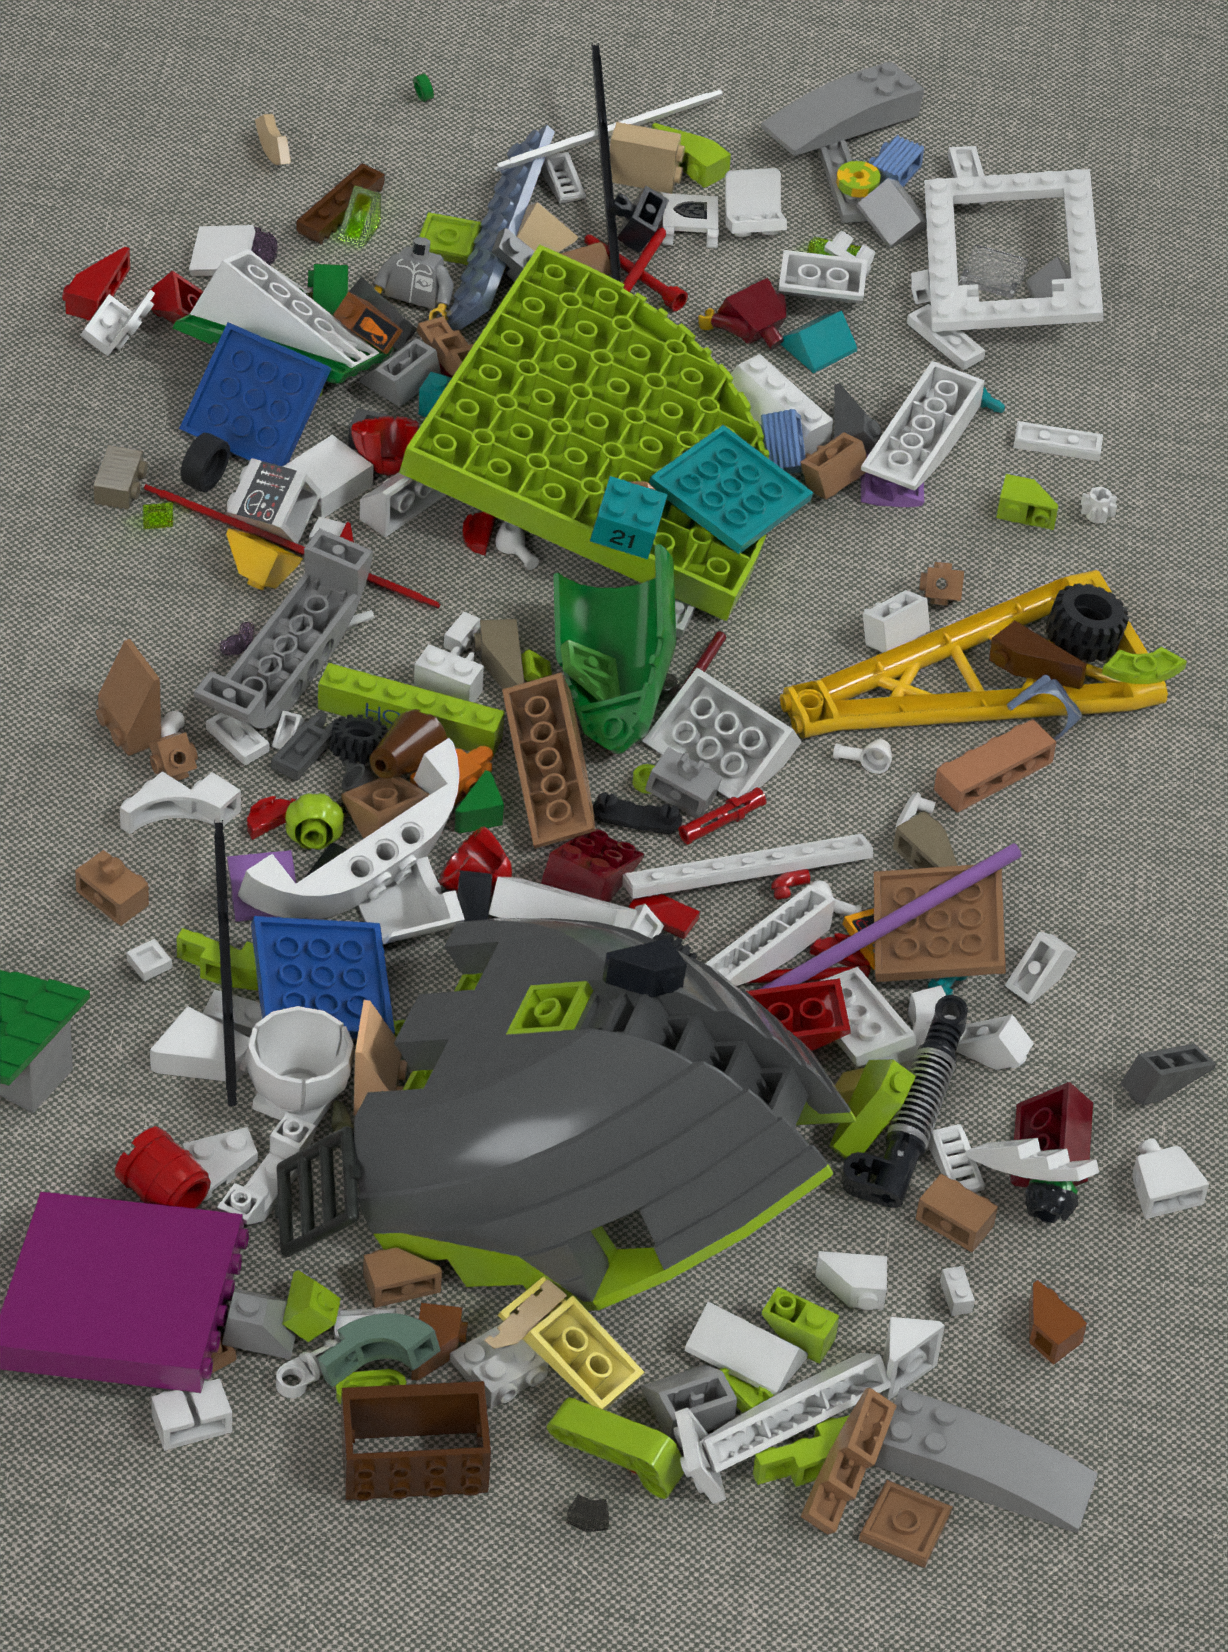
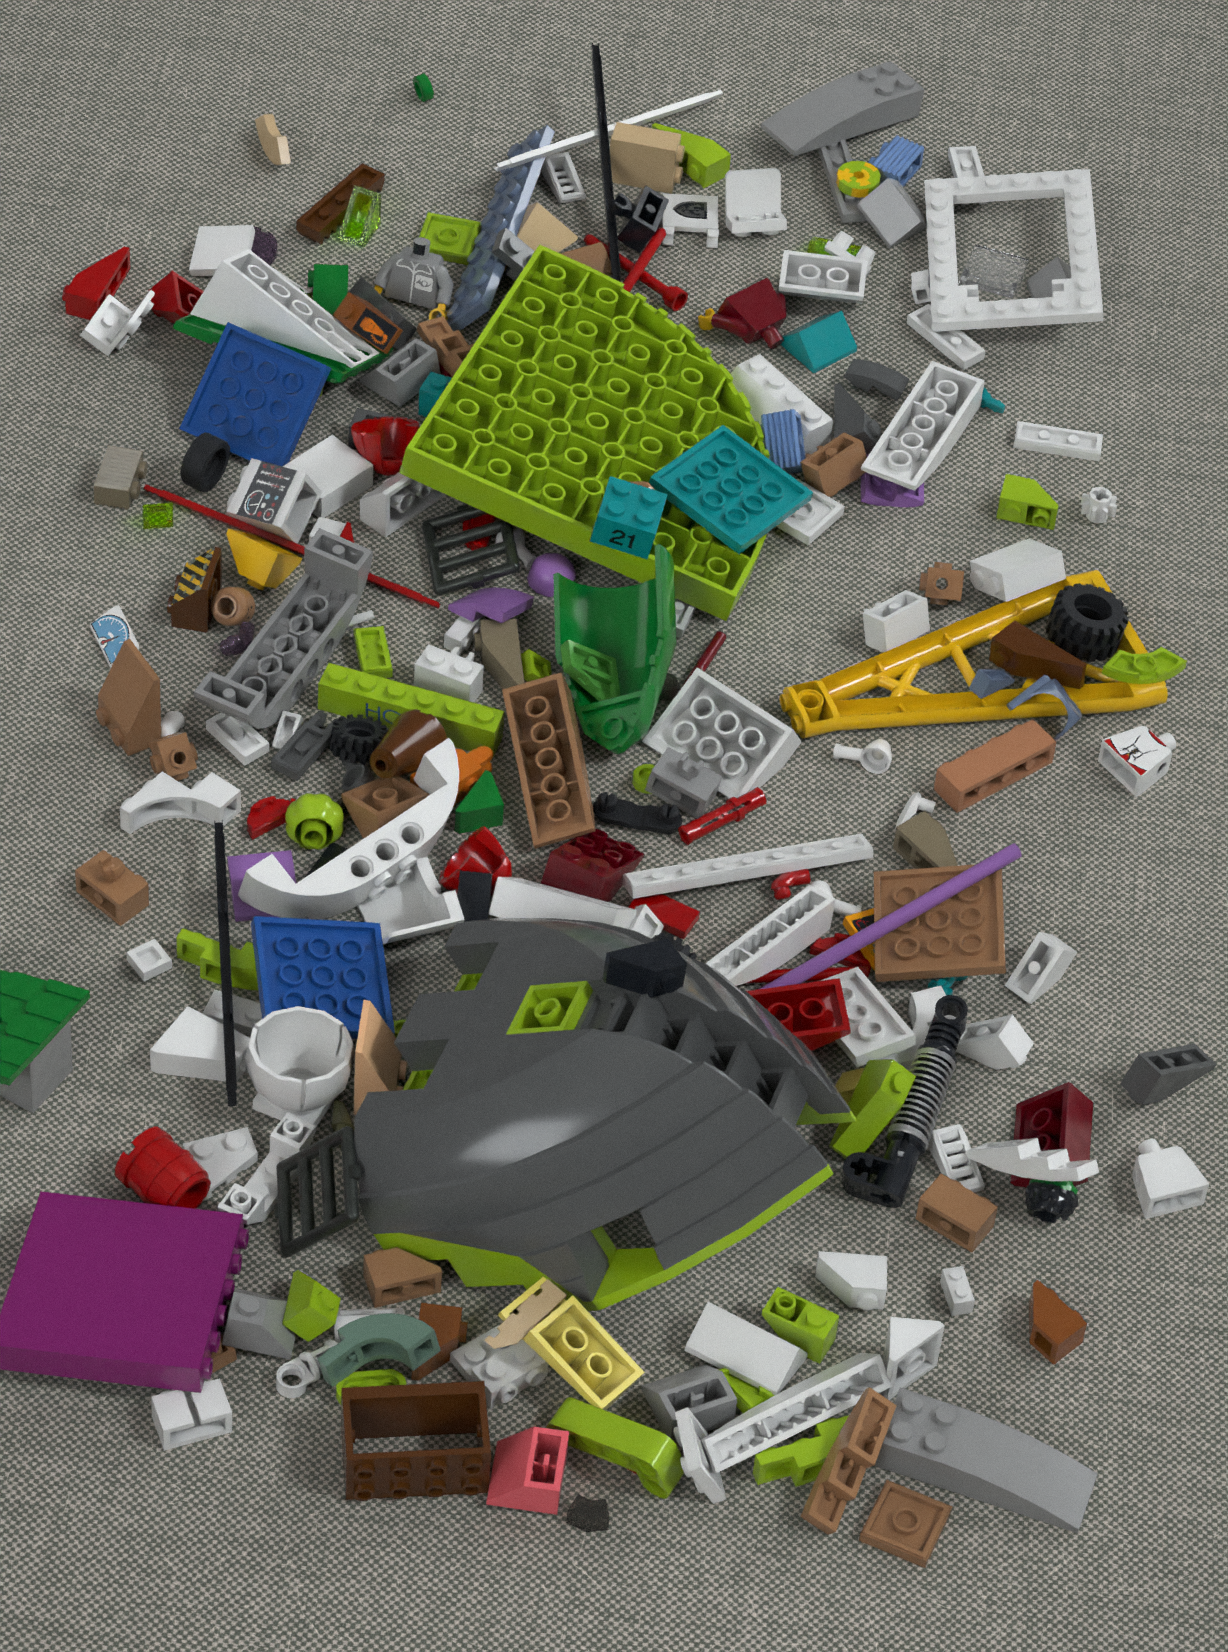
none -> slope [90,605,139,669]
none -> reddish brown slope [167,547,222,633]
none -> medium nougat head [211,587,256,626]
none -> lime plate [353,626,393,678]
none -> pearl dark grey bar [422,504,520,596]
none -> medium lavender slope [448,587,534,623]
none -> coral slope [486,1426,569,1515]
none -> medium lavender hair [527,553,576,597]
none -> white plate [776,479,845,545]
none -> dark grey slope [844,359,910,401]
none -> sand blue piece [969,669,1015,699]
none -> white brick [970,538,1066,602]
none -> white torso [1098,726,1176,797]

